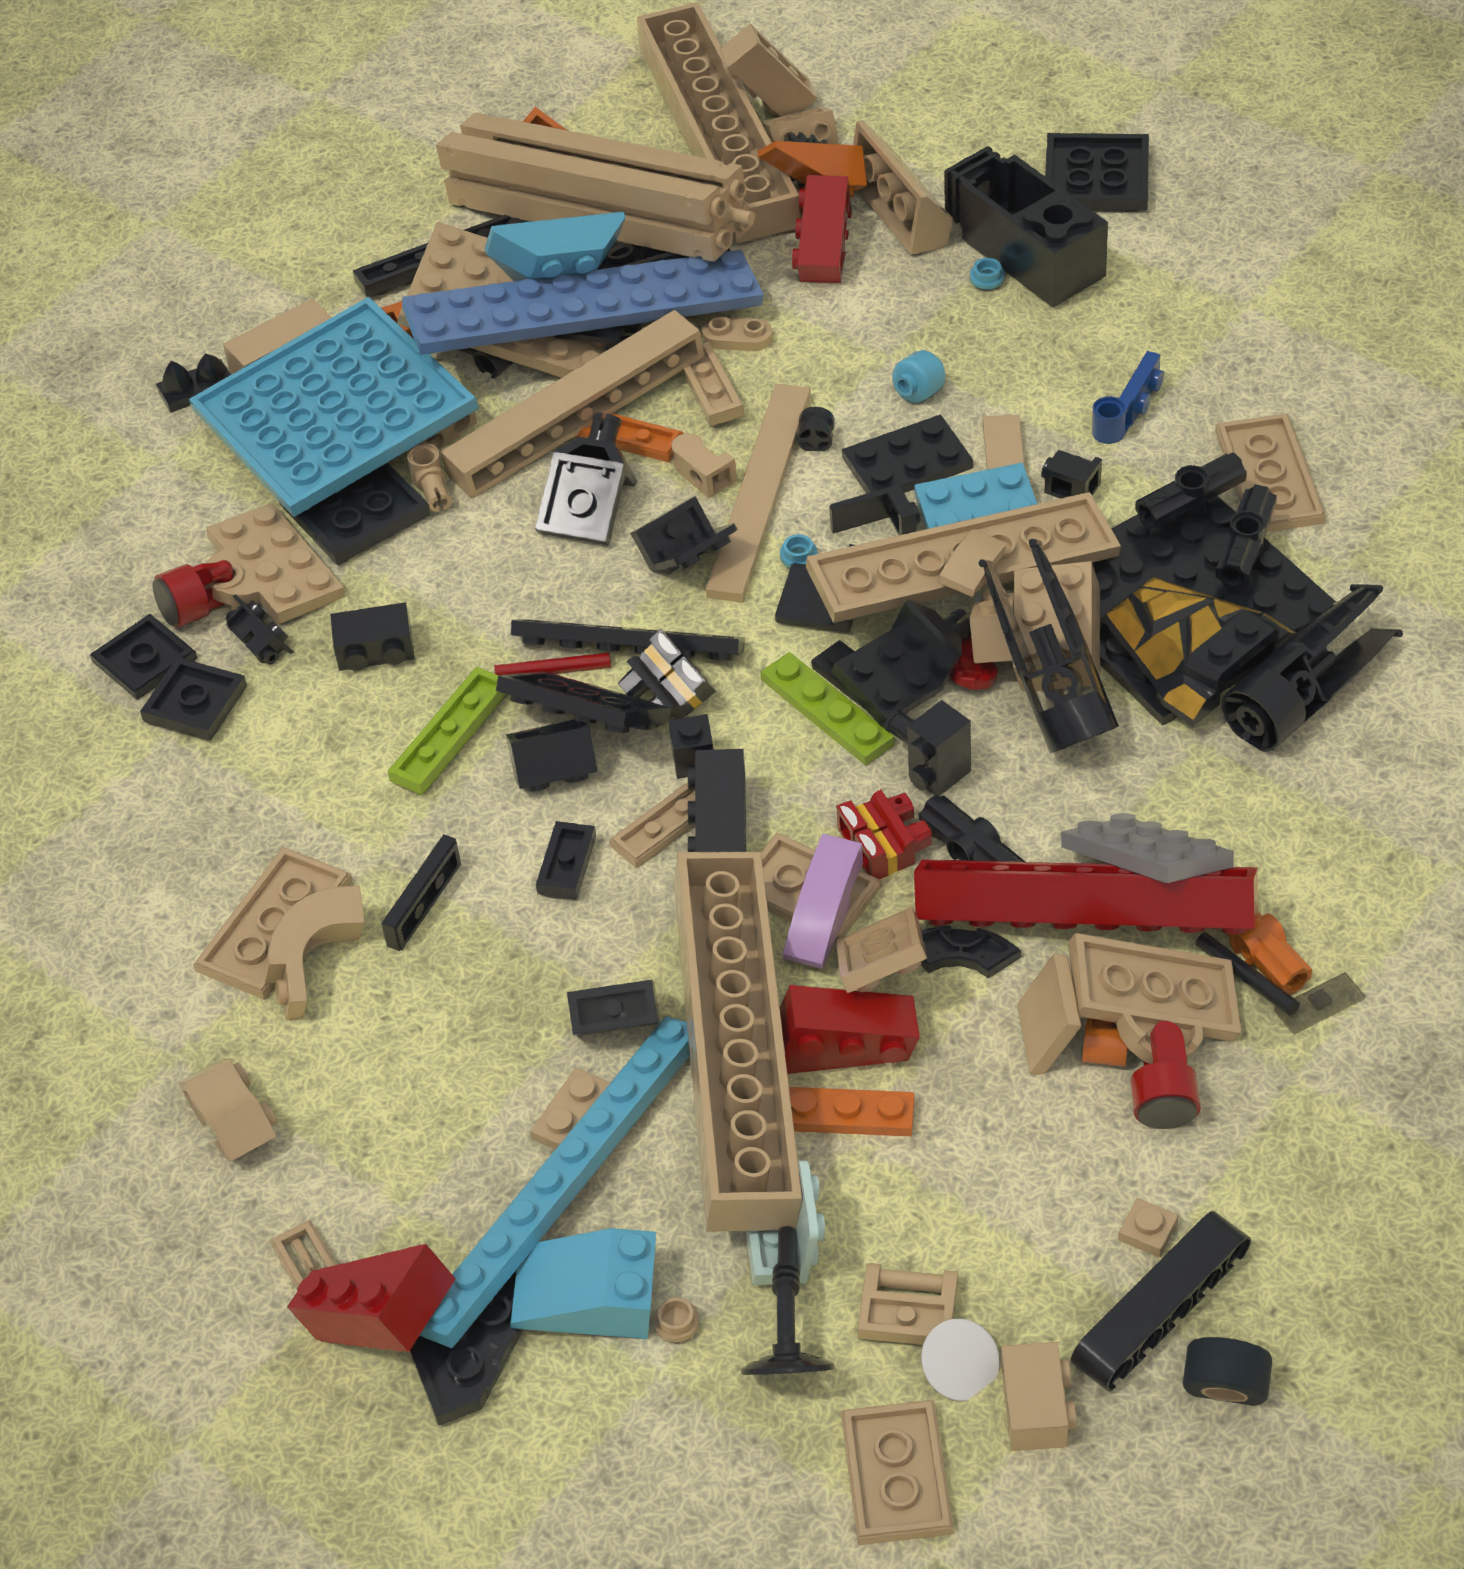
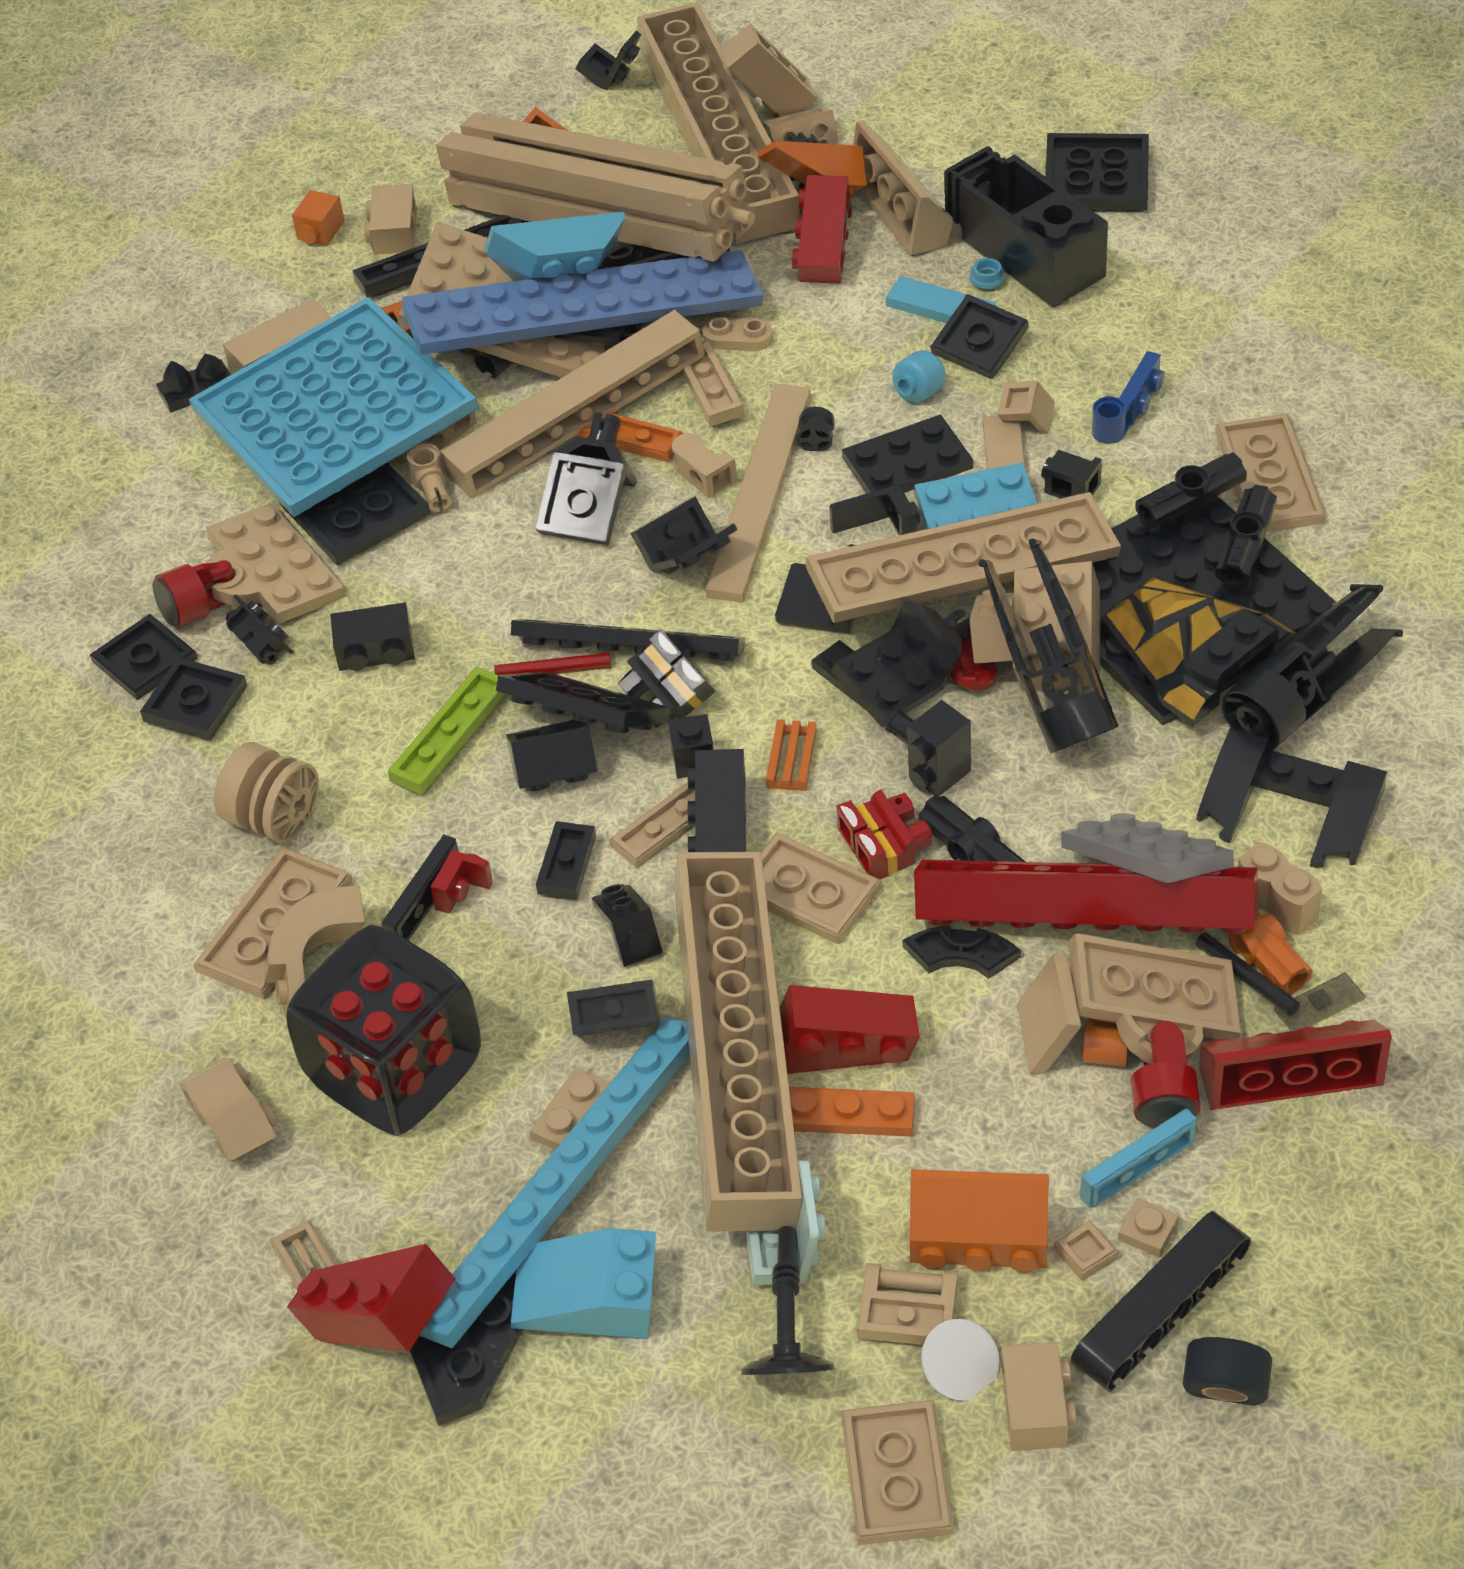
tan plate [654,1297,700,1343] -> none
lime plate [760,652,895,766] -> none
medium azure plate [780,534,817,568] -> none
lavender slope [783,834,863,969] -> none
tan plate [836,907,927,993] -> none
tan slope [937,529,1007,597] -> none
none -> tan wheel [214,742,319,843]
none -> black piece [286,925,481,1136]
none -> orange brick [292,190,345,246]
none -> tan brick [364,184,417,255]
none -> red bracket [431,850,493,914]
none -> black bracket [575,30,642,90]
none -> black bracket [592,884,663,967]
none -> orange tile [766,719,817,791]
none -> medium azure tile [886,276,997,323]
none -> orange slope [909,1169,1049,1272]
none -> black tile [930,294,1029,379]
none -> tan panel [997,381,1055,433]
none -> tan tile [1054,1220,1118,1281]
none -> medium azure tile [1080,1108,1197,1208]
none -> black wedge [1196,728,1387,868]
none -> red slope [1199,1019,1392,1110]
none -> tan brick [1238,842,1322,935]

